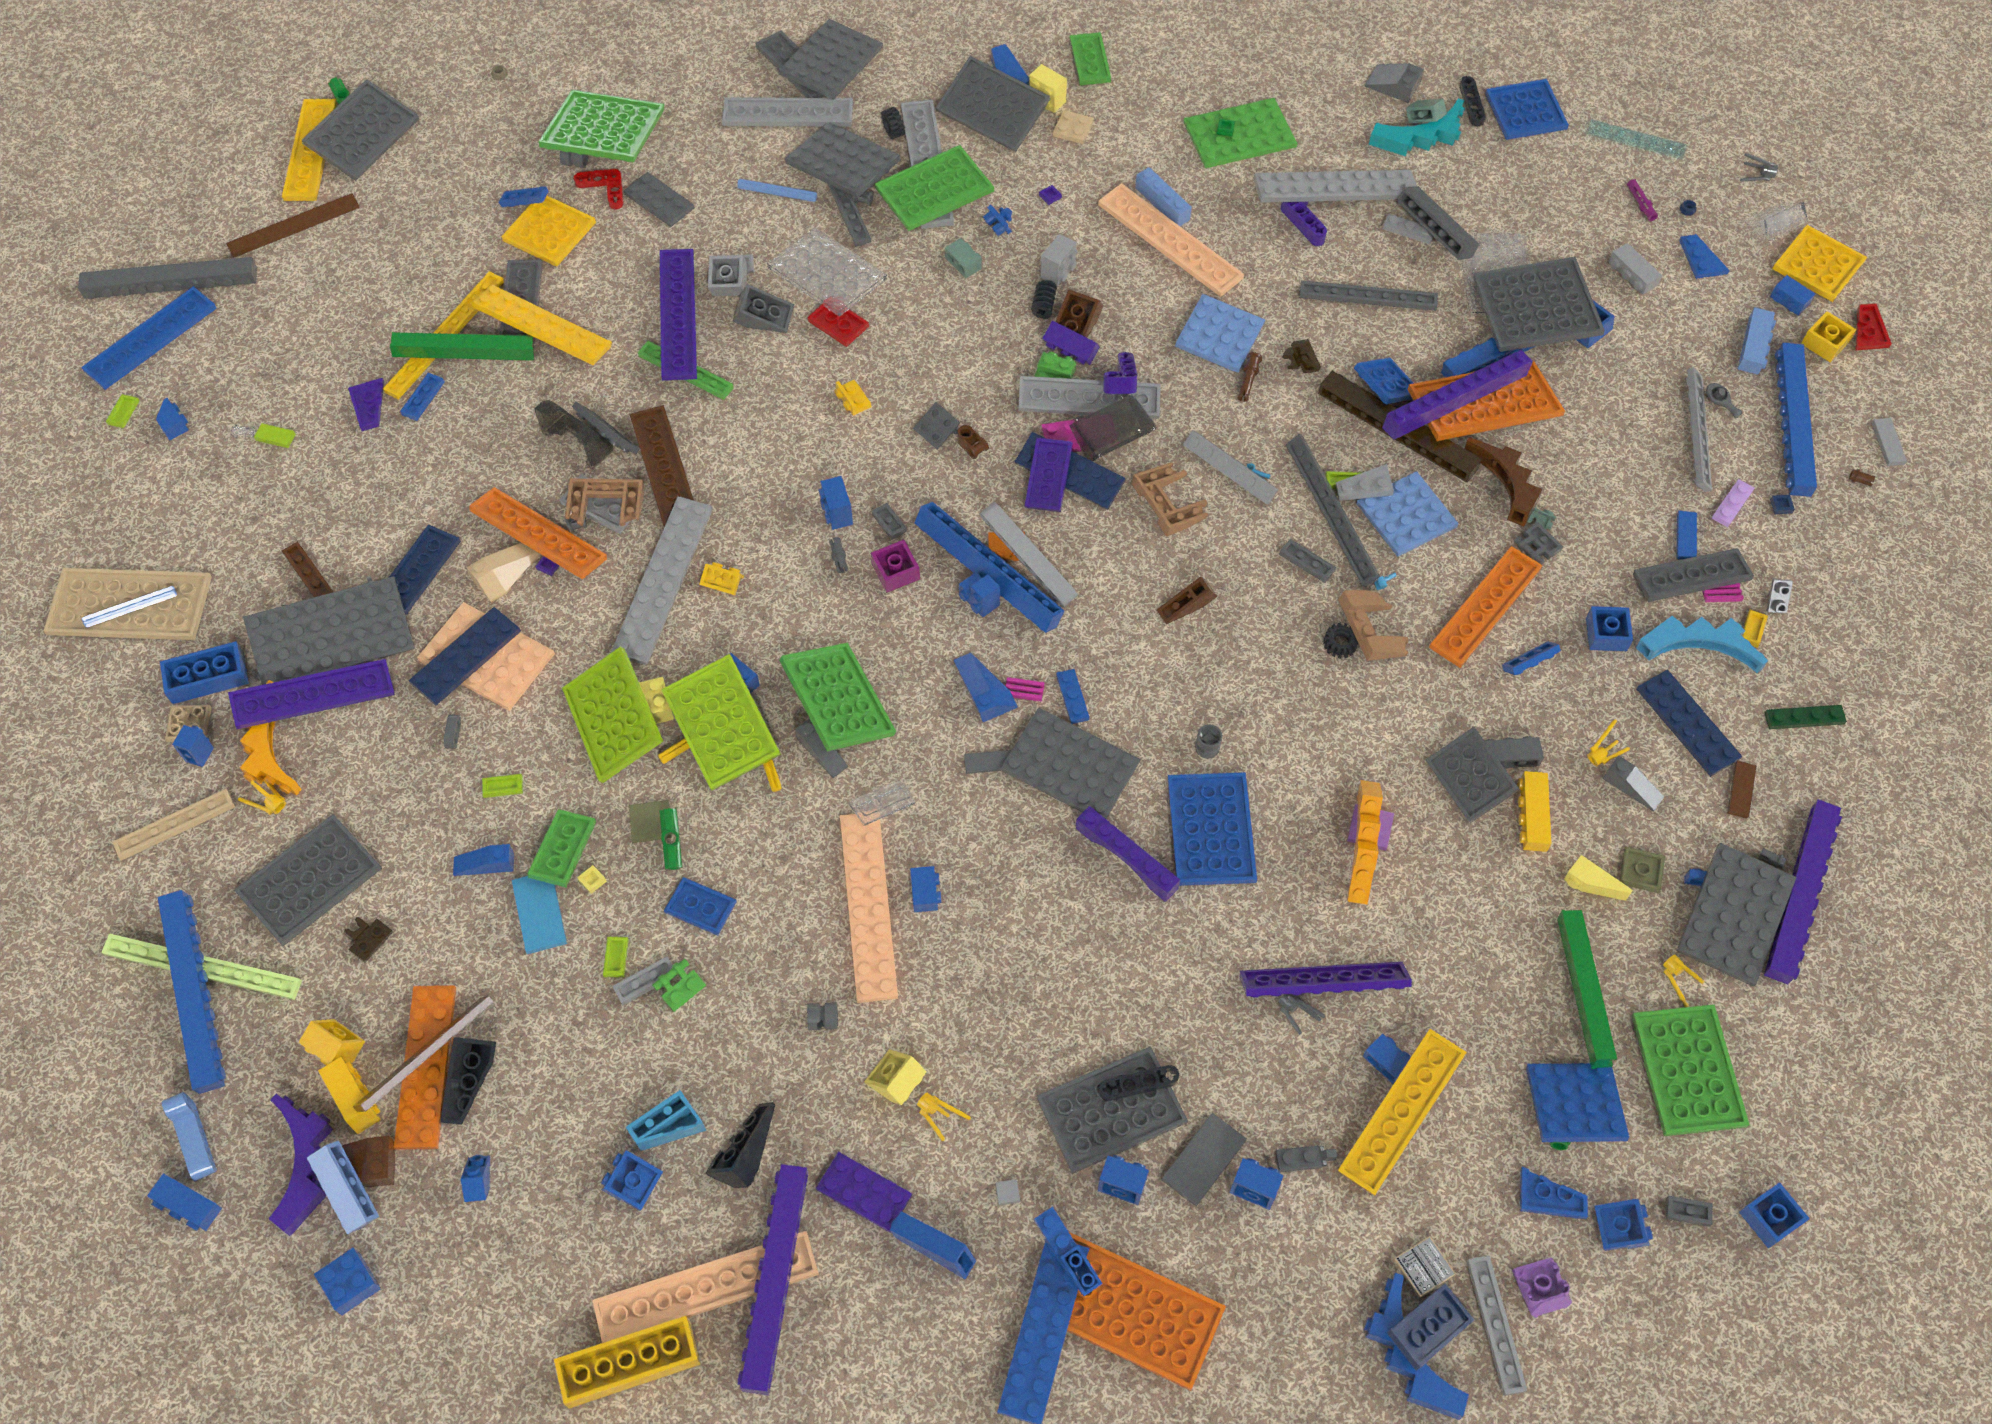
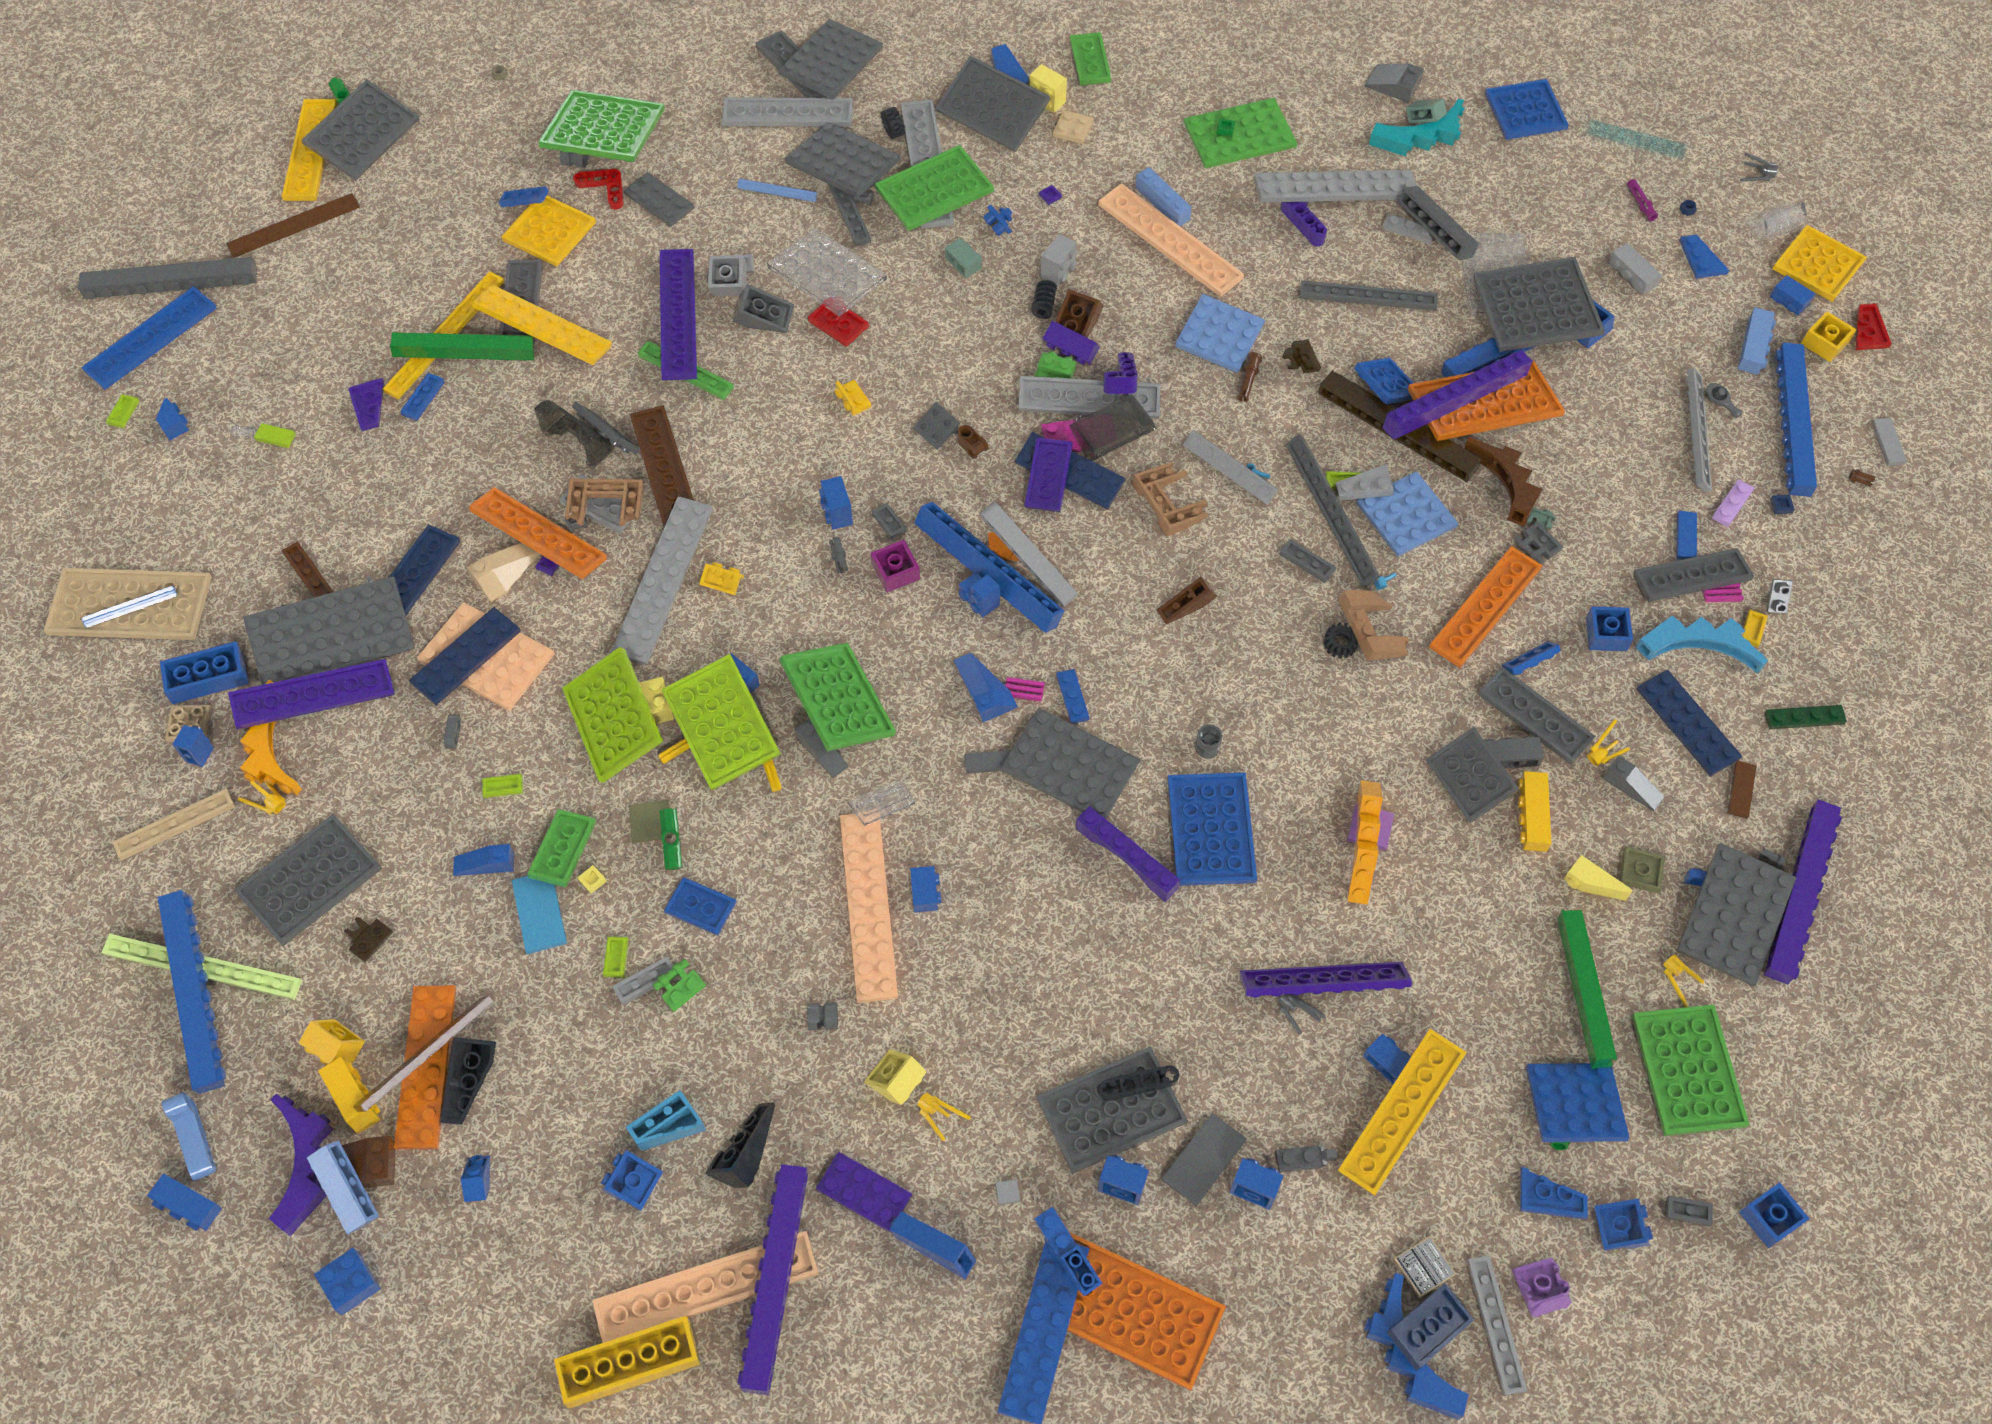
black beam [1460,76,1486,127] -> none
none -> dark grey plate [1478,667,1596,764]

